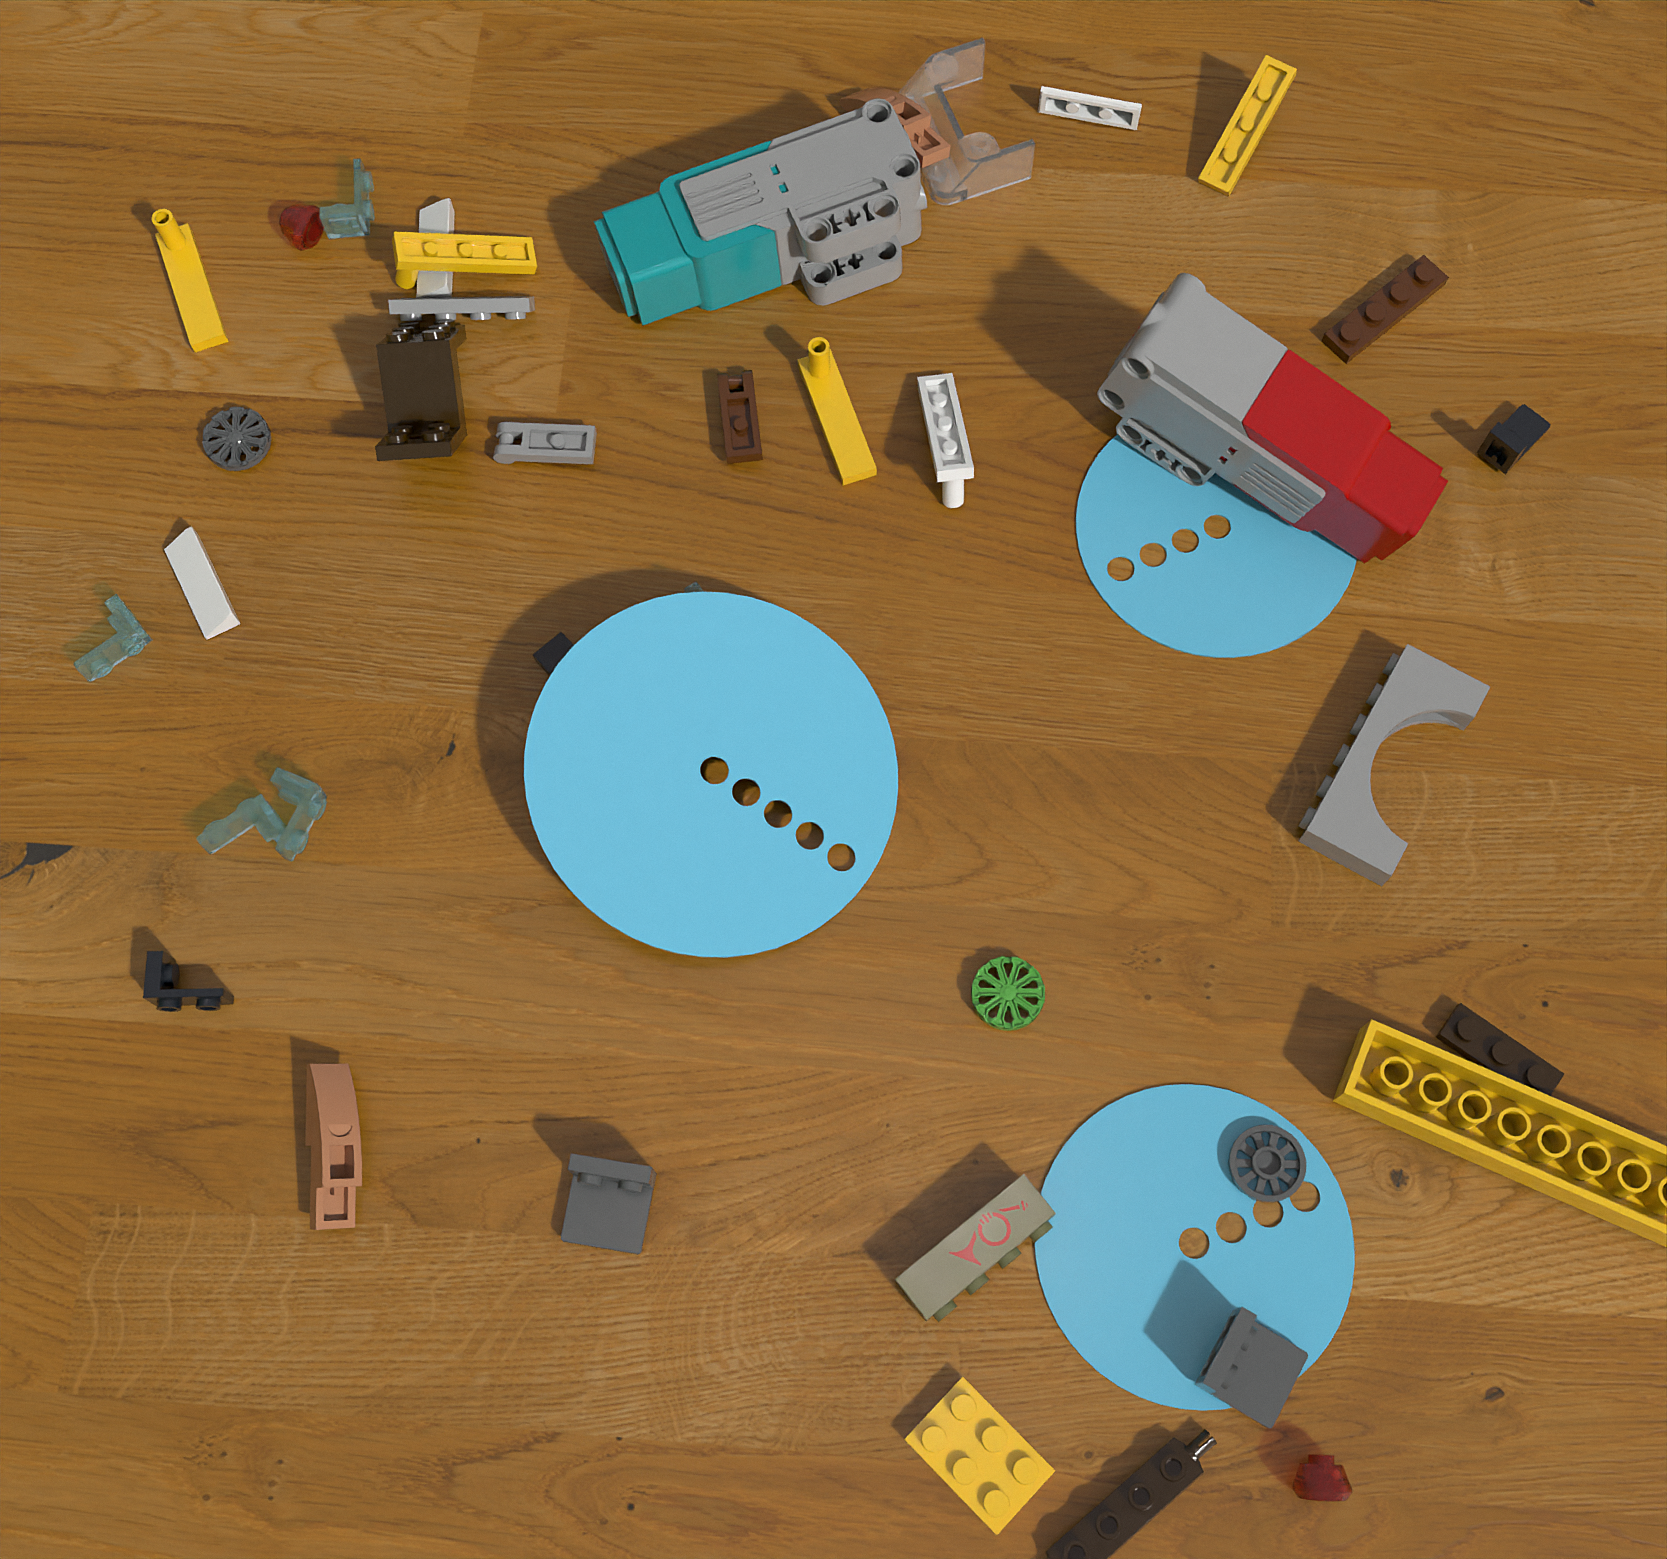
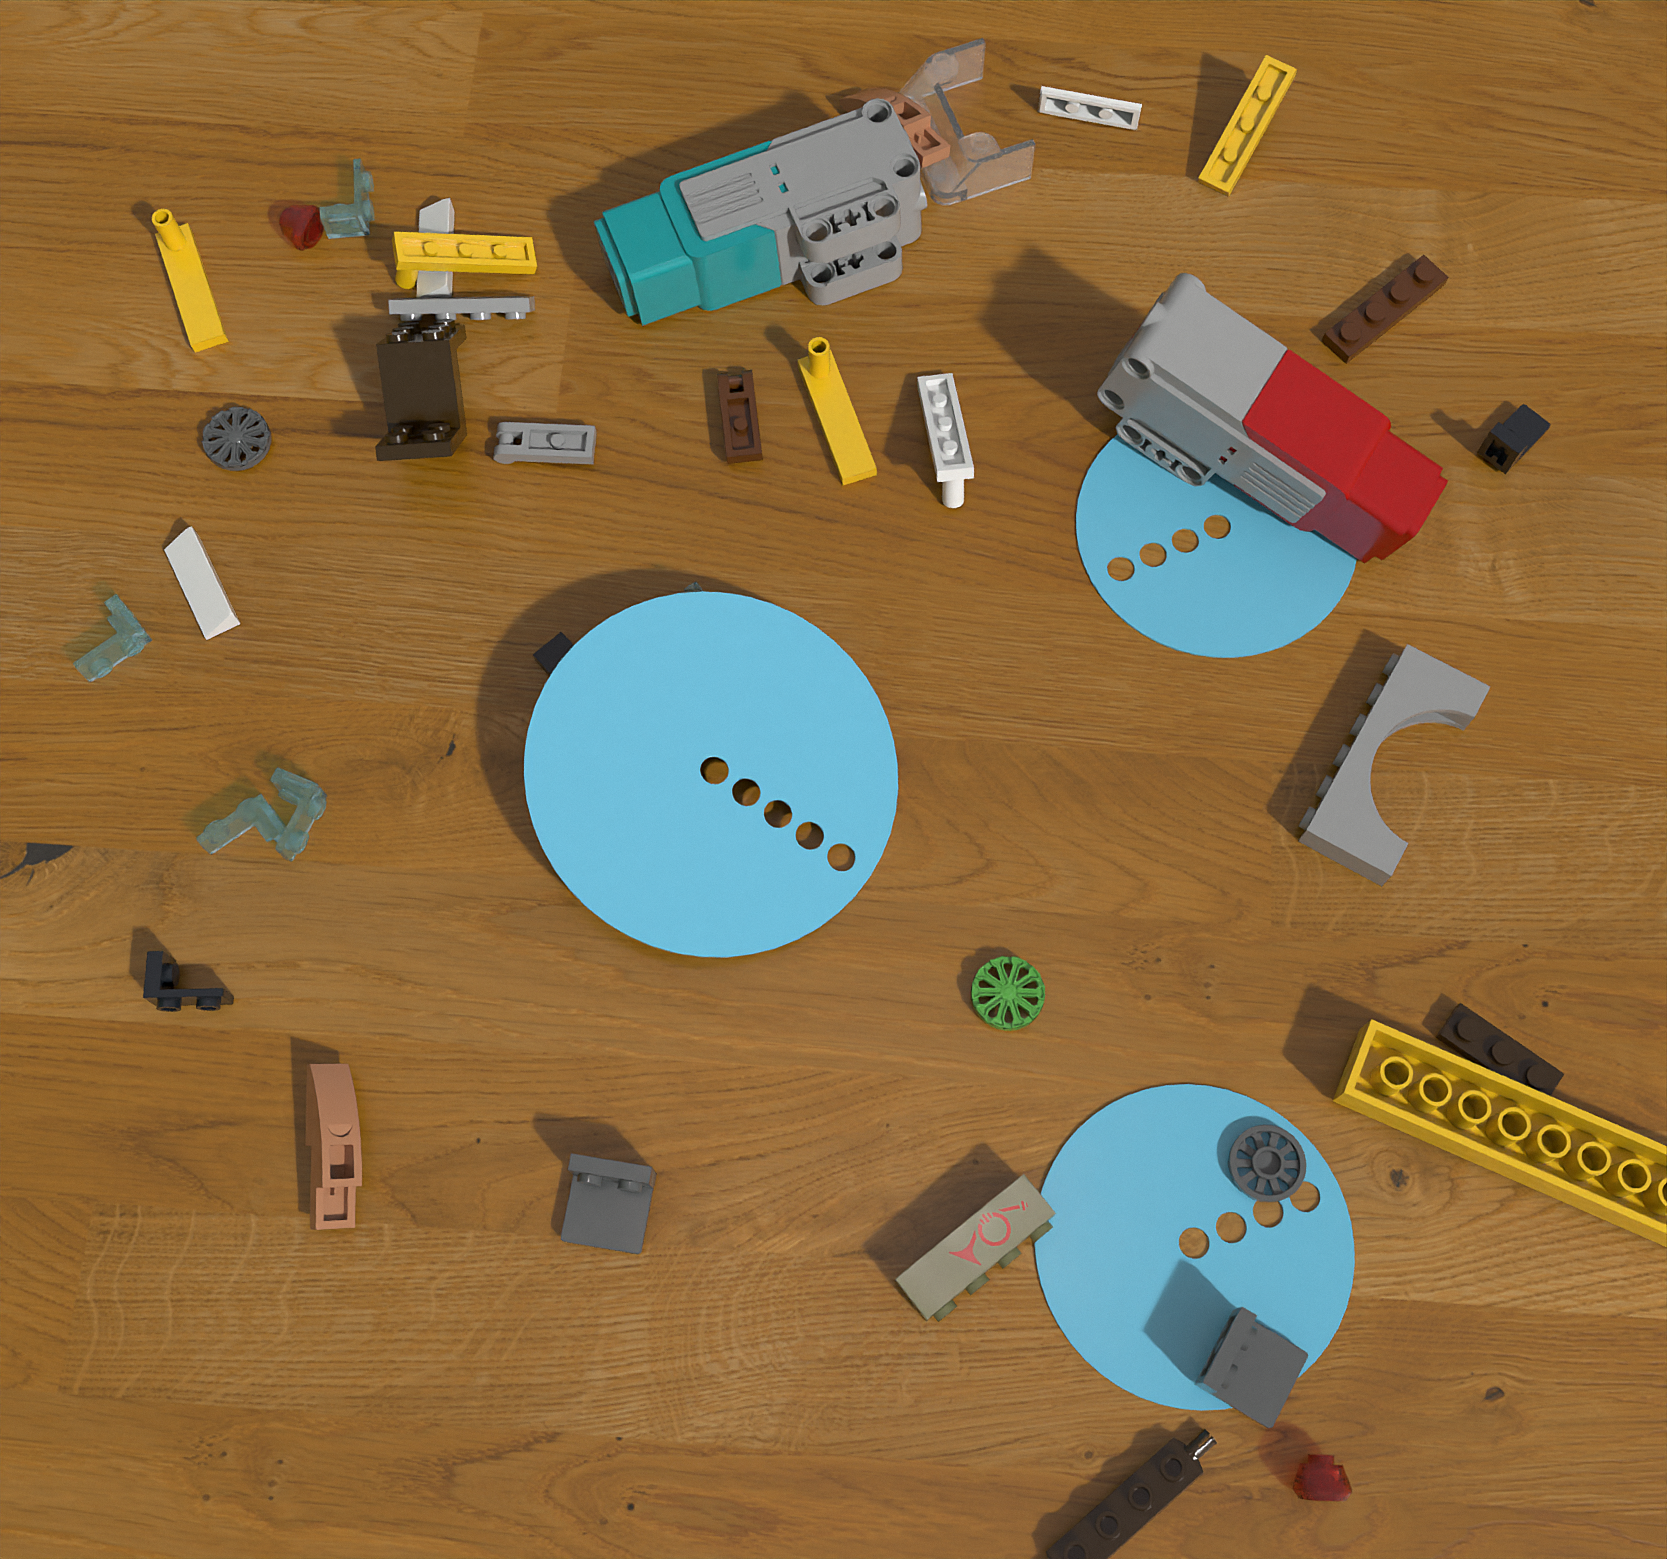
yellow plate [904,1377,1055,1535] -> none

